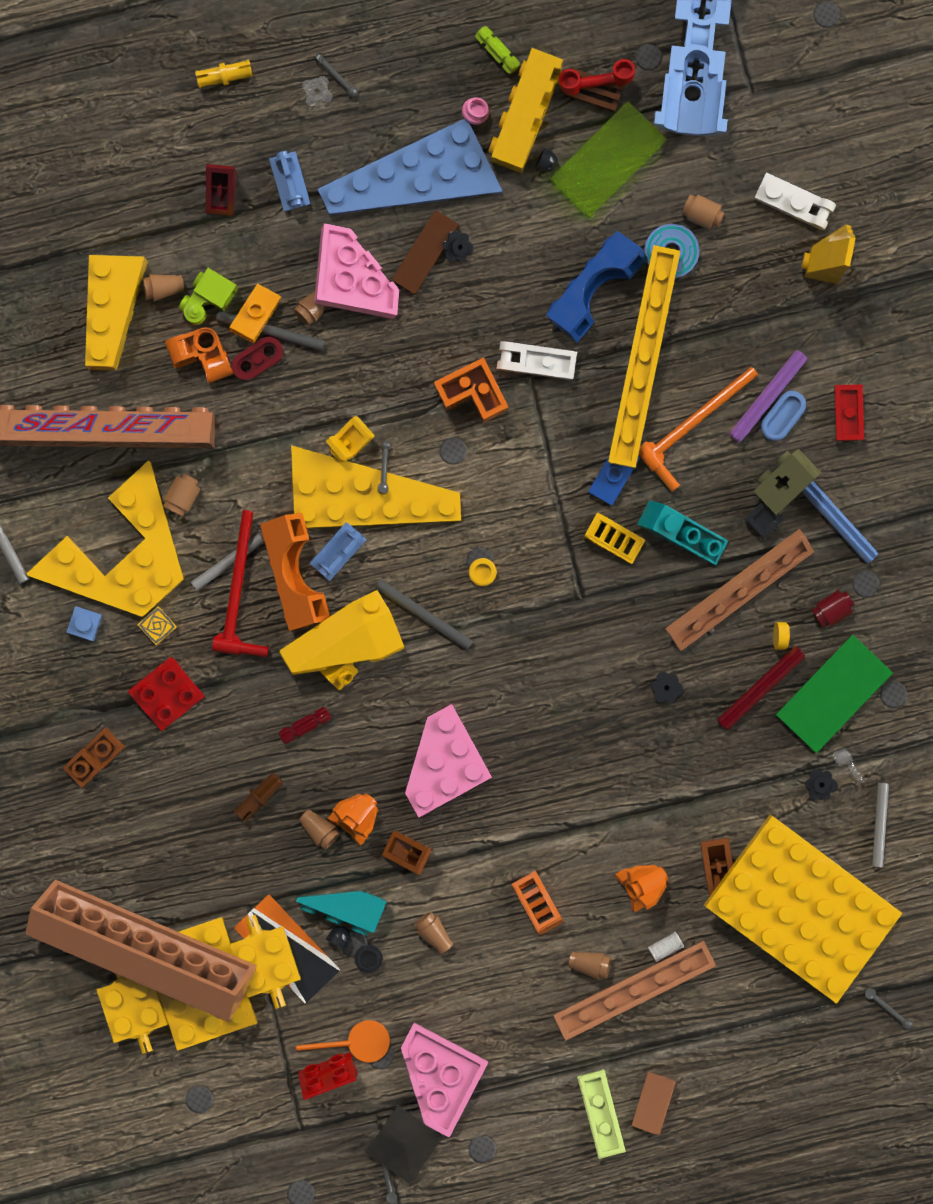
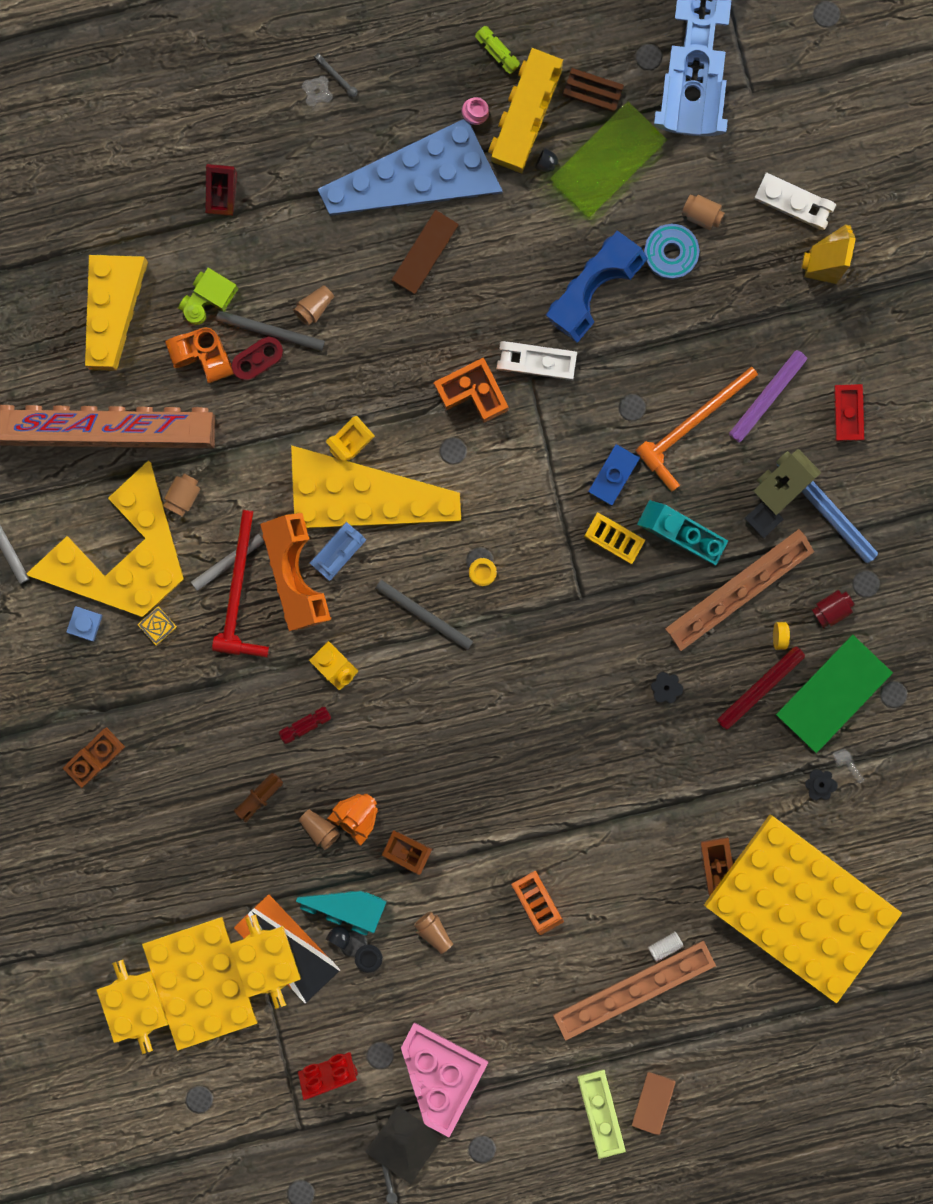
nougat slope [25,880,257,1022] -> none
red hinge [128,656,205,731] -> none
medium nougat cone [142,274,184,302] -> none
yellow pin [195,59,253,89] -> none
light orange plate [229,284,281,344] -> none
medium blue hinge [269,151,310,212] -> none
yellow wedge [279,590,404,675] -> none
orange piece [295,1020,390,1062] -> none
bright pink plate [314,223,399,319] -> none
dark grey hinge [377,440,391,495] -> none
bright pink plate [405,704,492,818] -> none
black plant [443,231,473,262] -> none
red bar [558,59,635,95] -> none
medium nougat cone [569,951,611,980] -> none
yellow plate [608,245,680,469] -> none
orange brick [615,864,668,913] -> none
medium blue tile [761,391,806,441] -> none
dark grey hinge [864,988,913,1030] -> none
light grey bar [872,783,889,867] -> none

